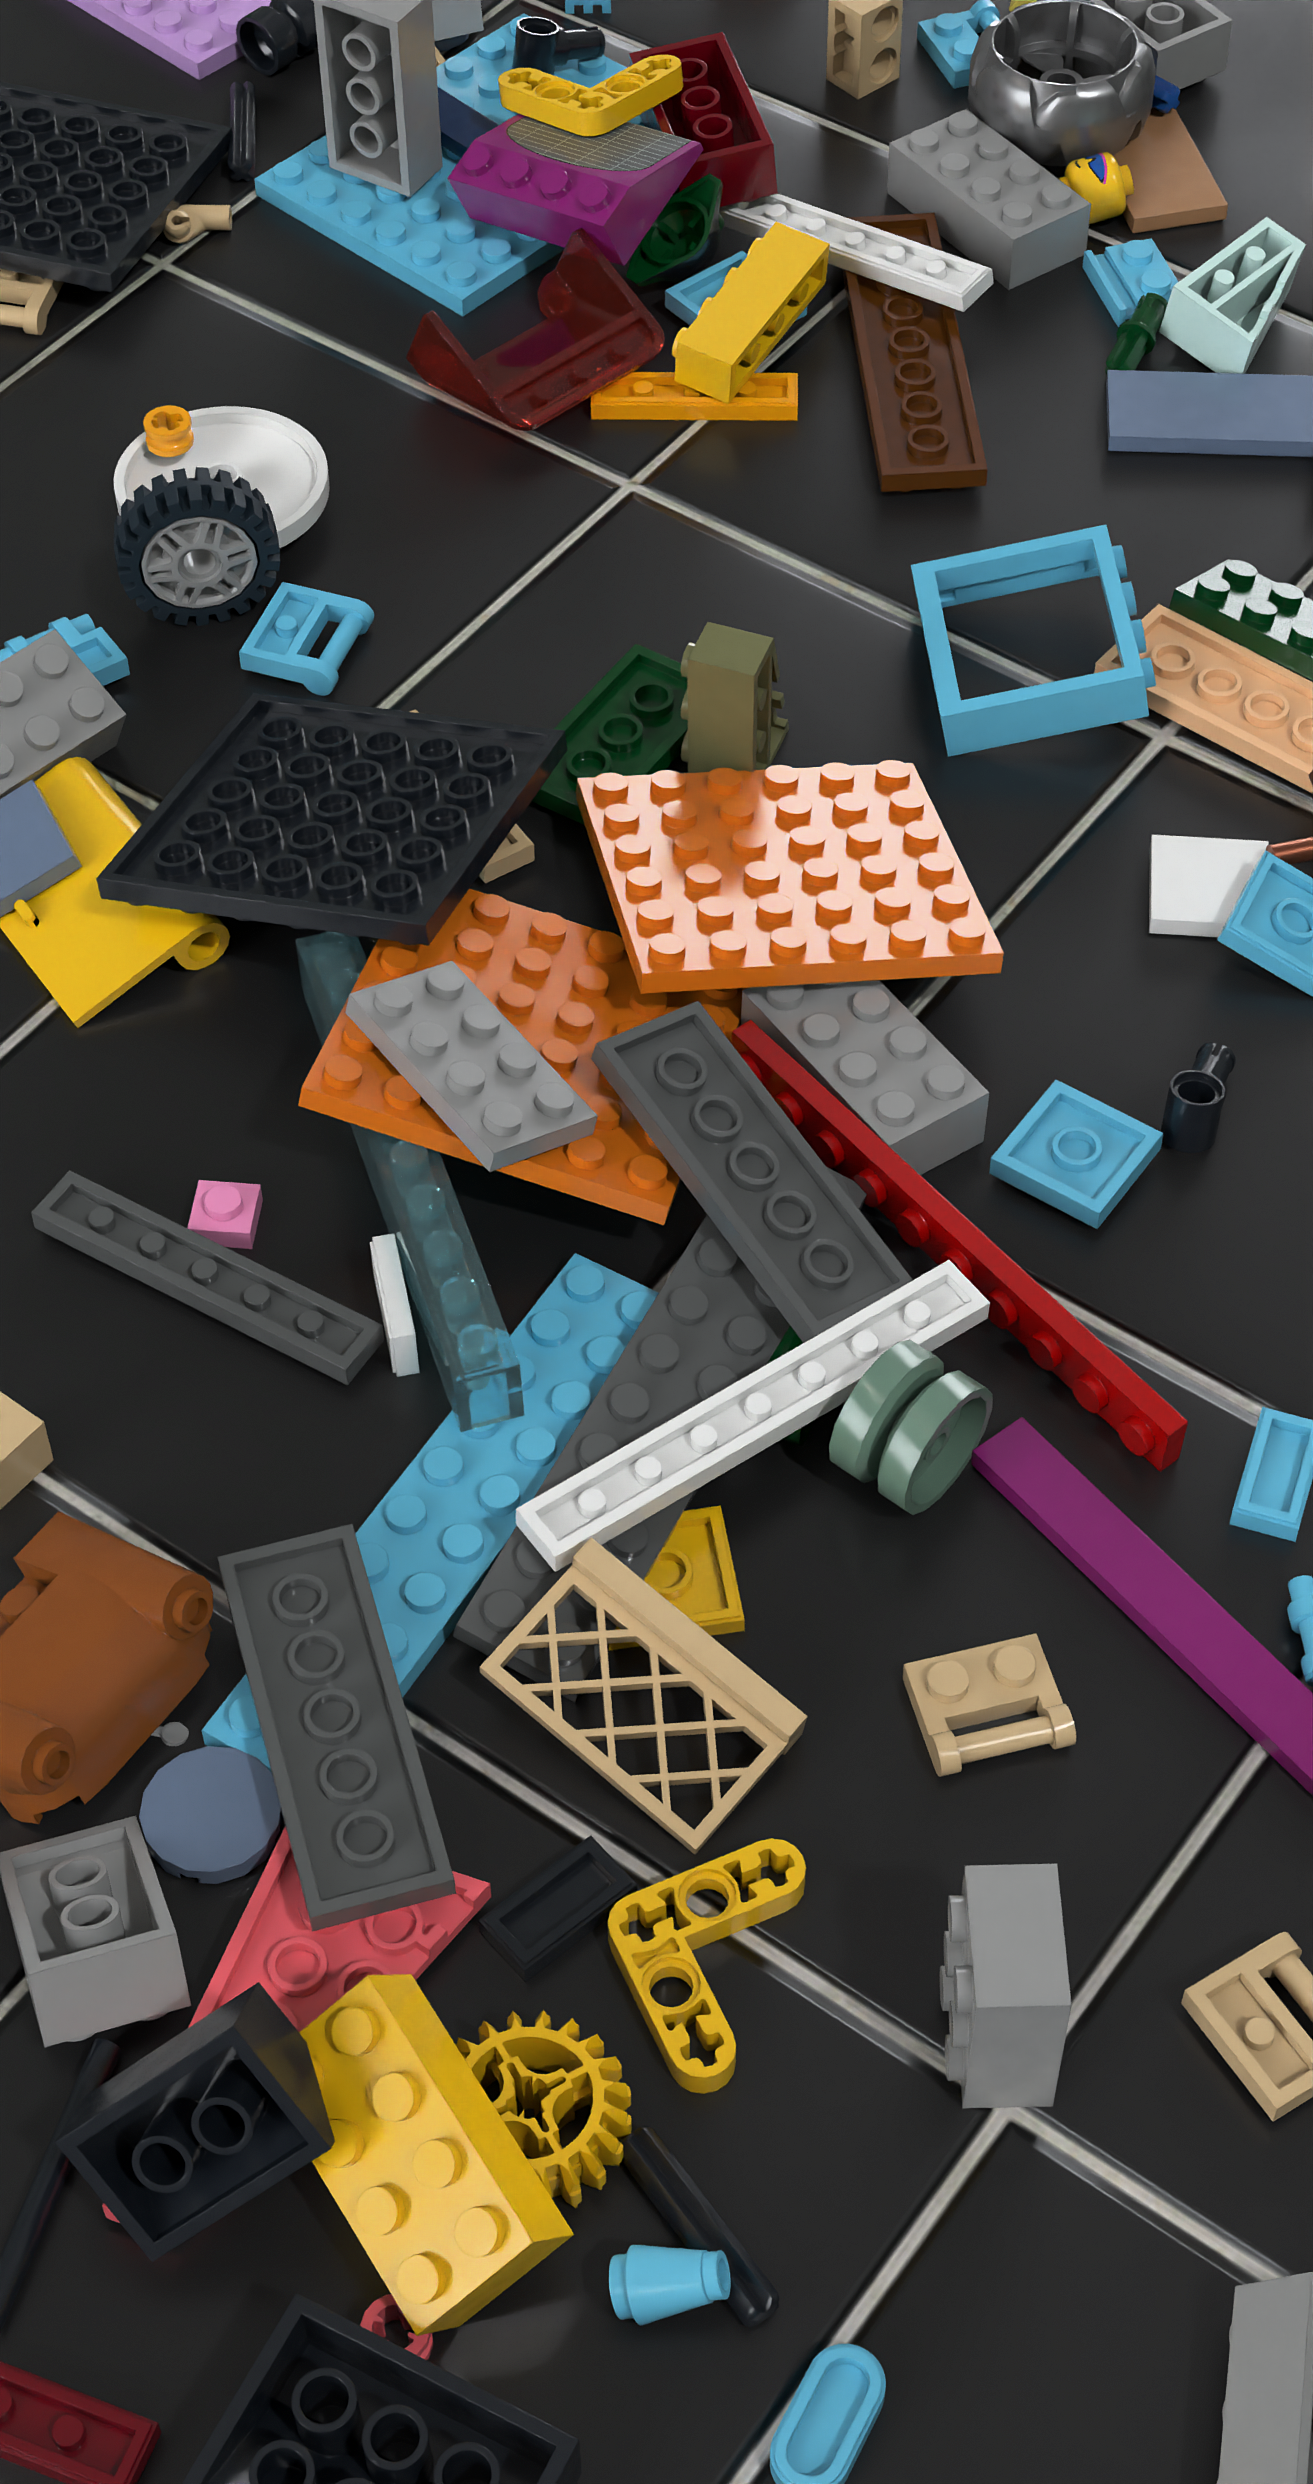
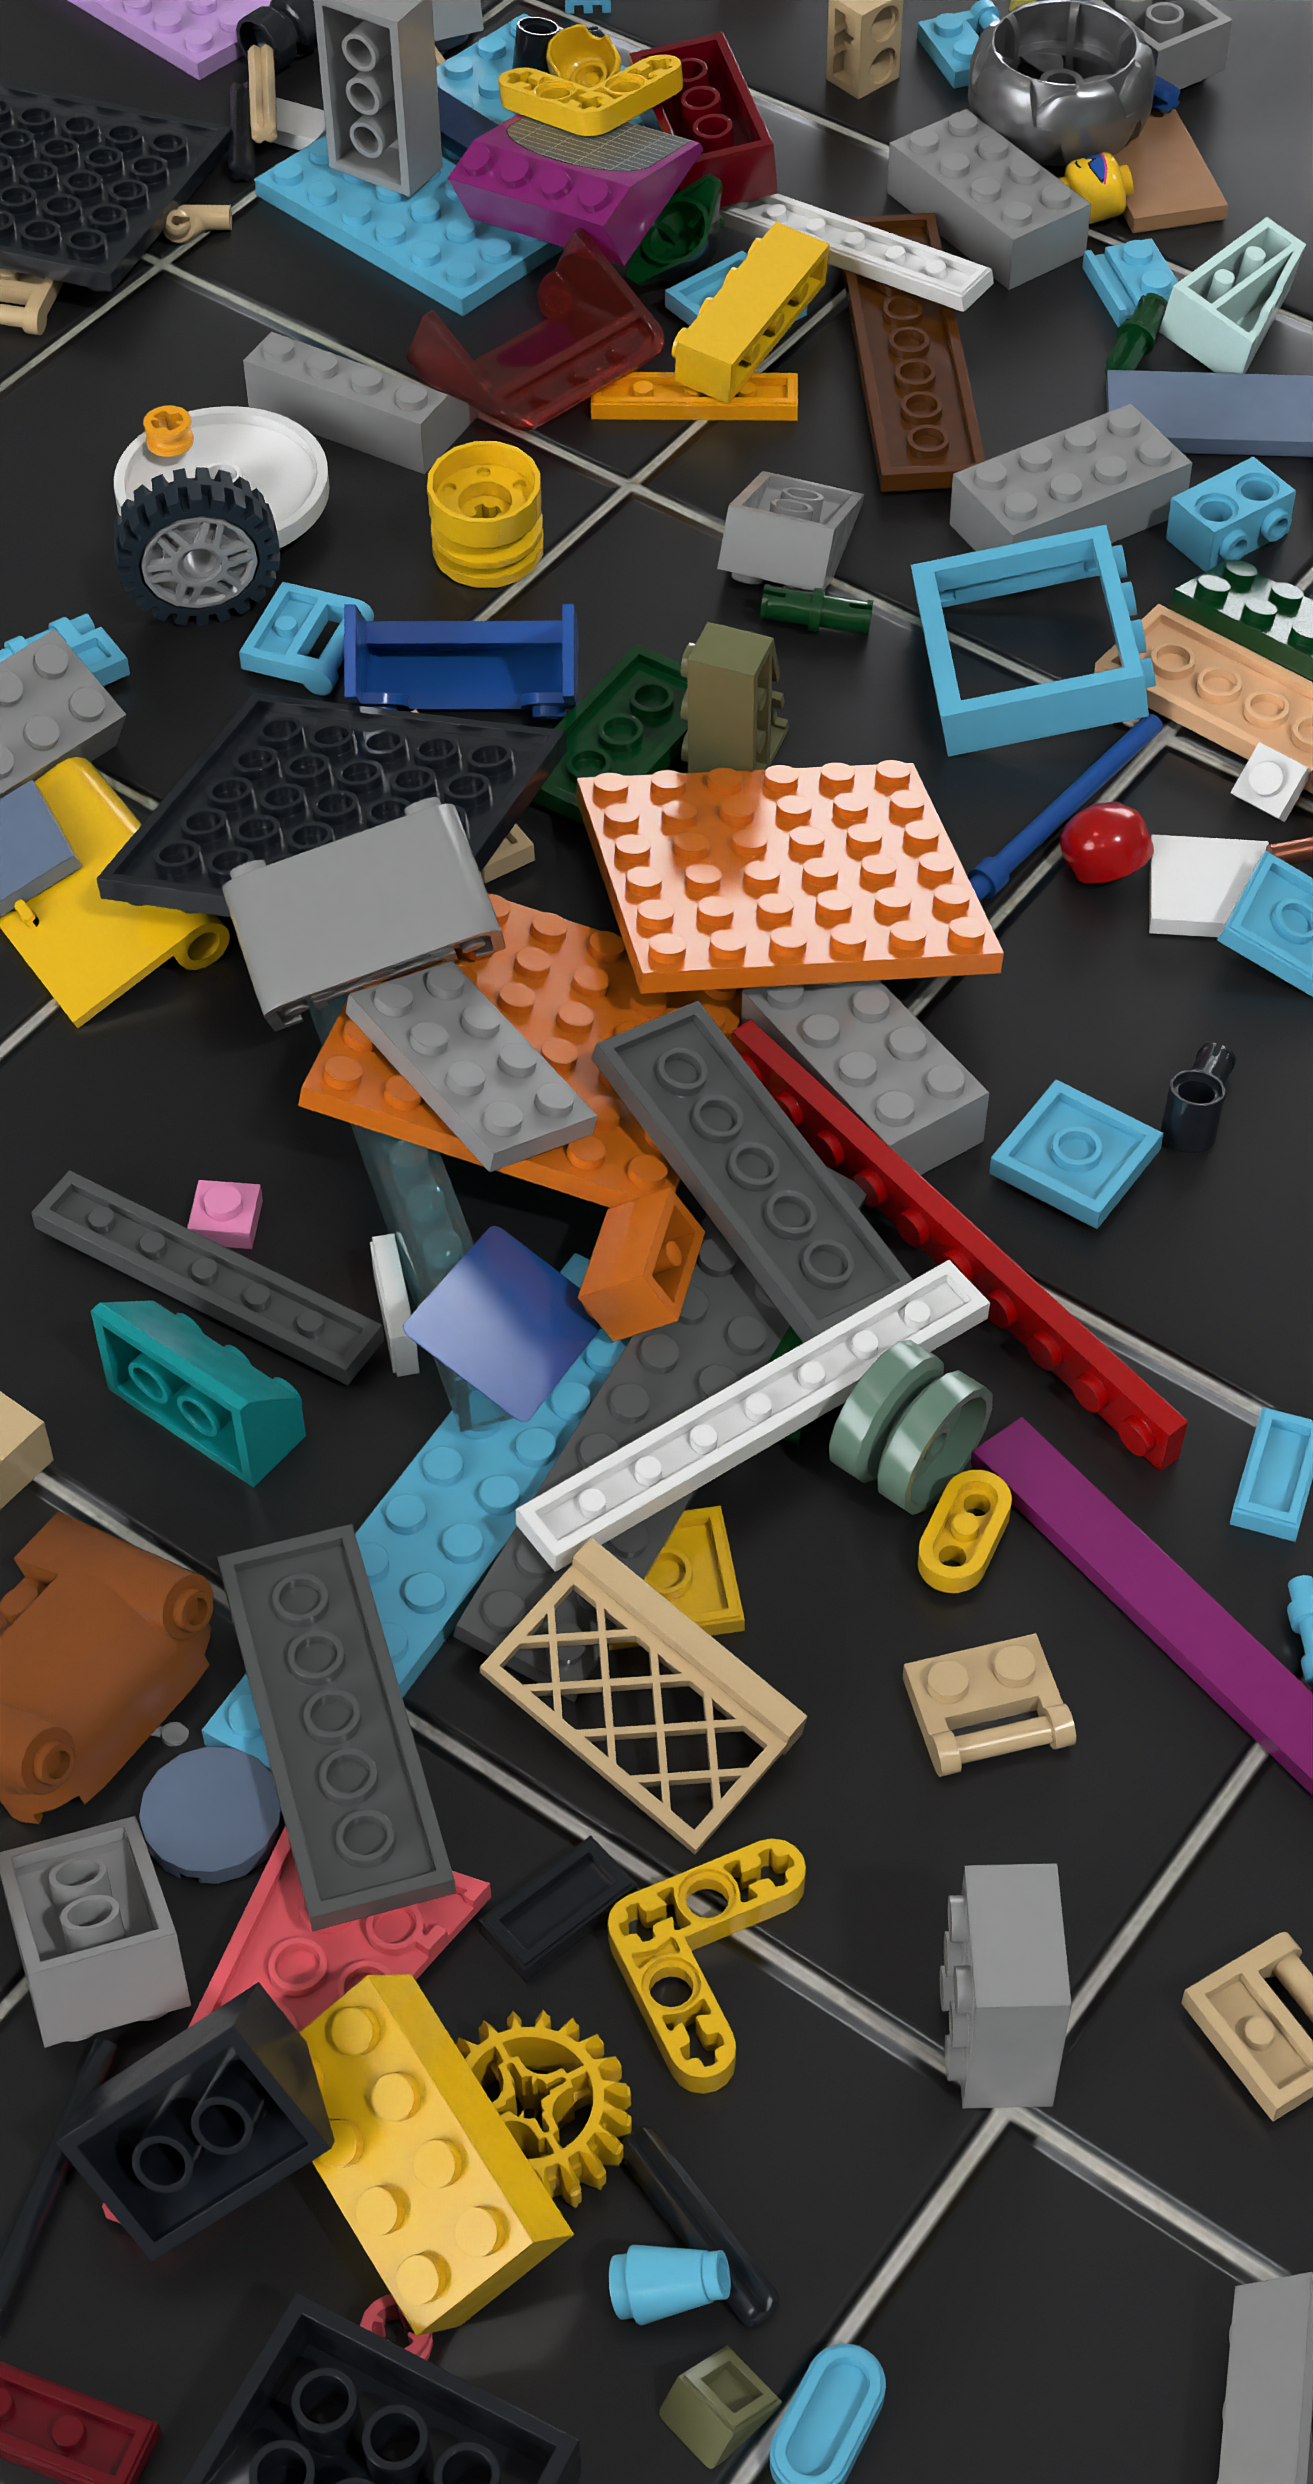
none -> teal slope [91,1301,306,1488]
none -> light grey windscreen [222,797,506,1031]
none -> light grey slope [243,332,478,475]
none -> tan axle [248,44,278,144]
none -> white tile [274,97,326,150]
none -> blue windscreen [344,604,579,720]
none -> sticker [403,1226,601,1422]
none -> yellow wheel [427,441,544,588]
none -> yellow hair [546,24,622,88]
none -> orange brick [577,1187,705,1342]
none -> olive slope [659,2345,782,2469]
none -> light grey slope [717,471,864,593]
none -> dark green pin [760,584,874,636]
none -> yellow plate [918,1470,1012,1593]
none -> light grey brick [949,404,1192,551]
none -> blue bar [967,713,1163,902]
none -> red hair [1060,802,1154,884]
none -> medium azure brick [1166,457,1296,572]
none -> white plate [1230,742,1312,822]

